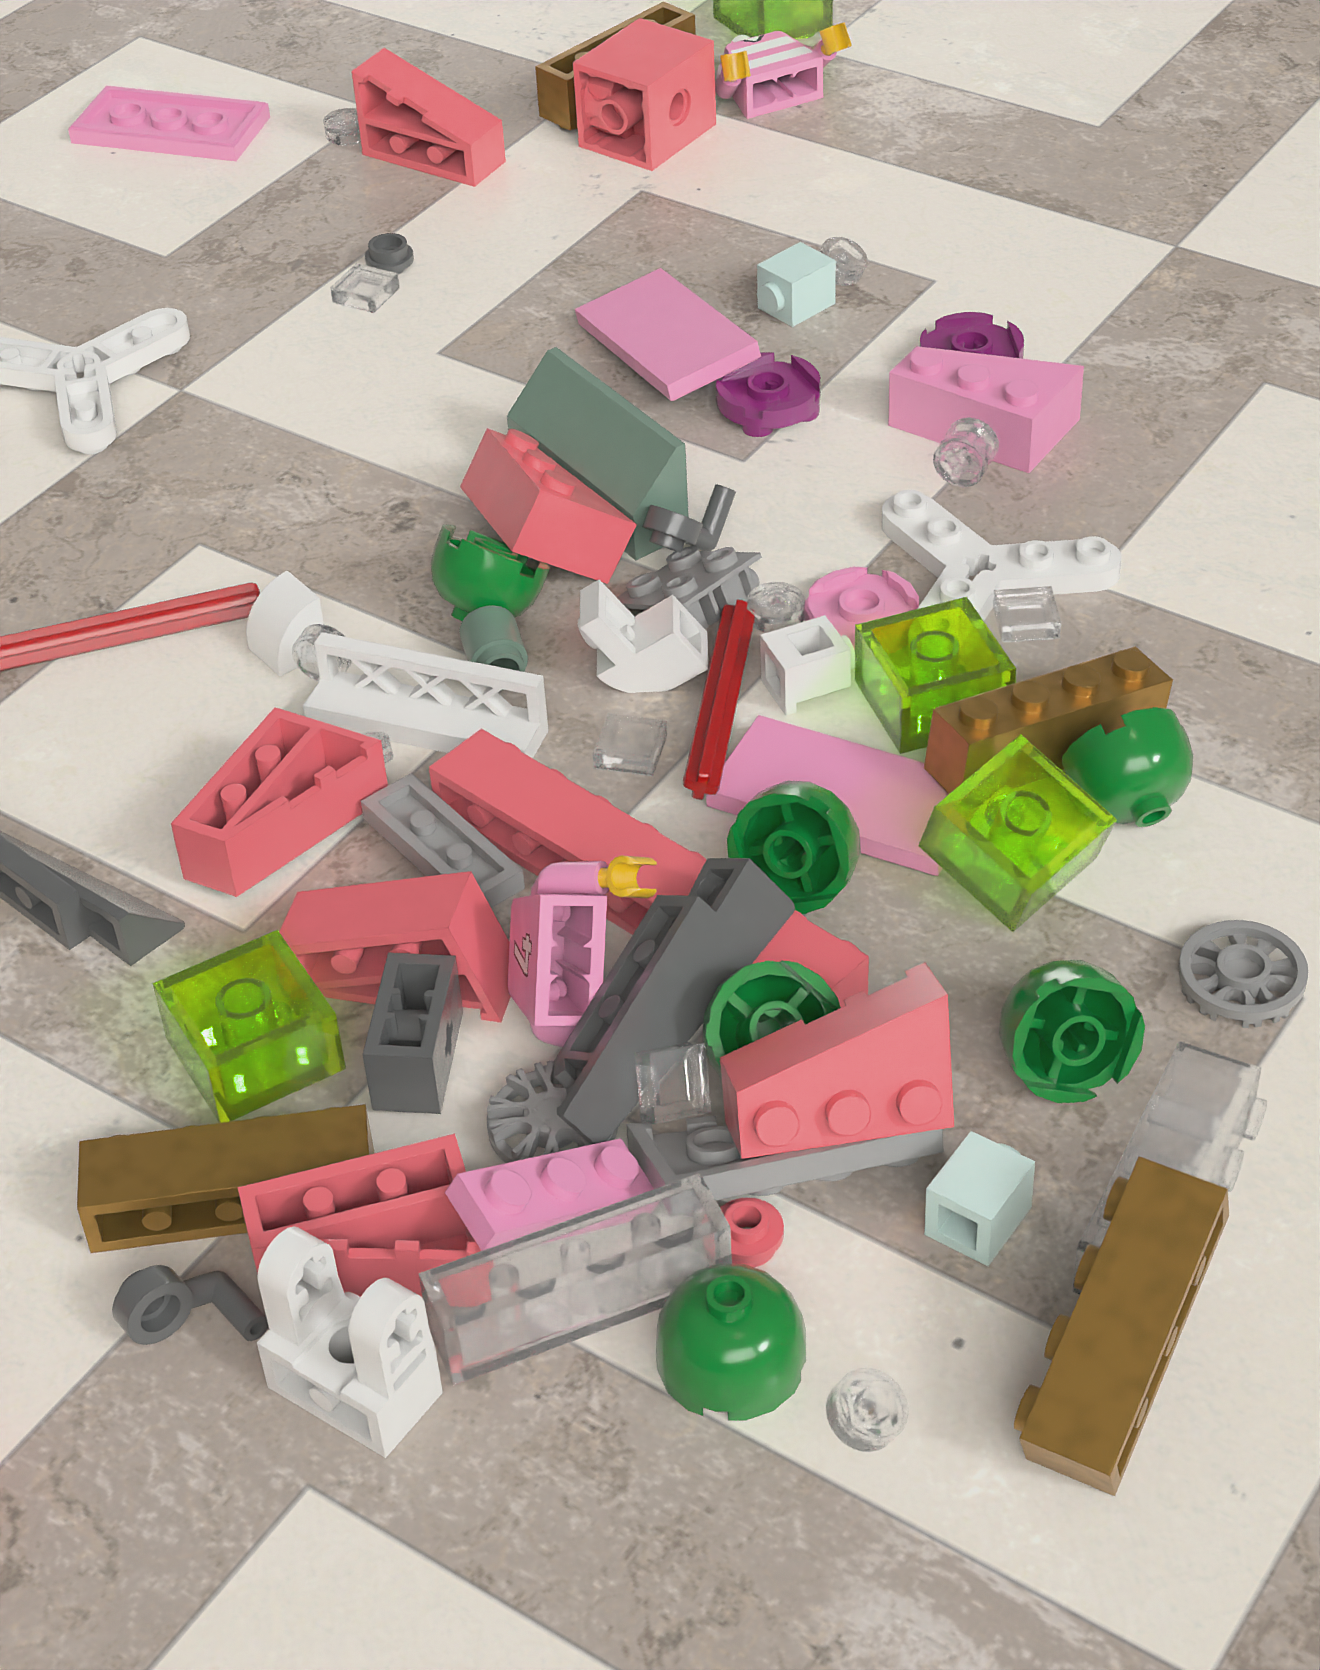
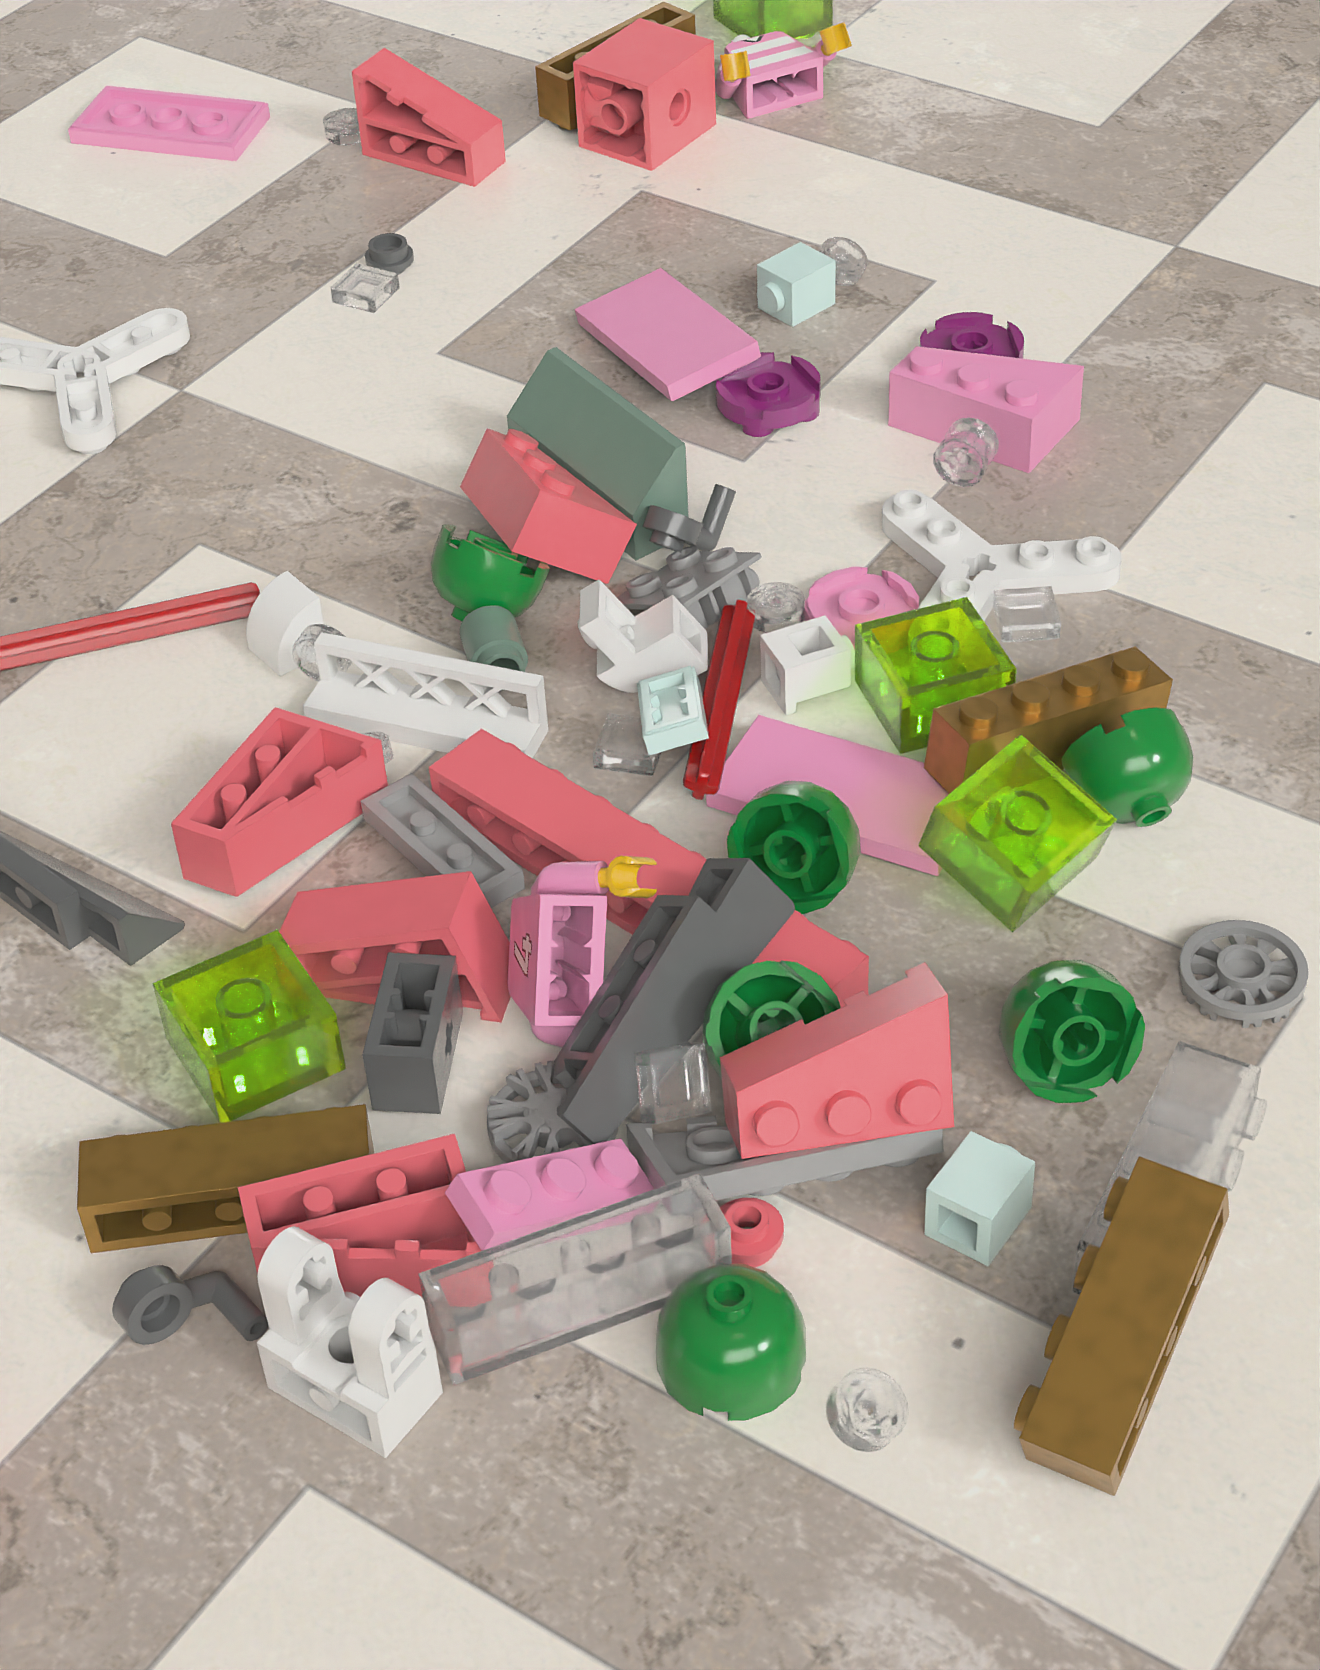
none -> light aqua plate [637,666,709,755]

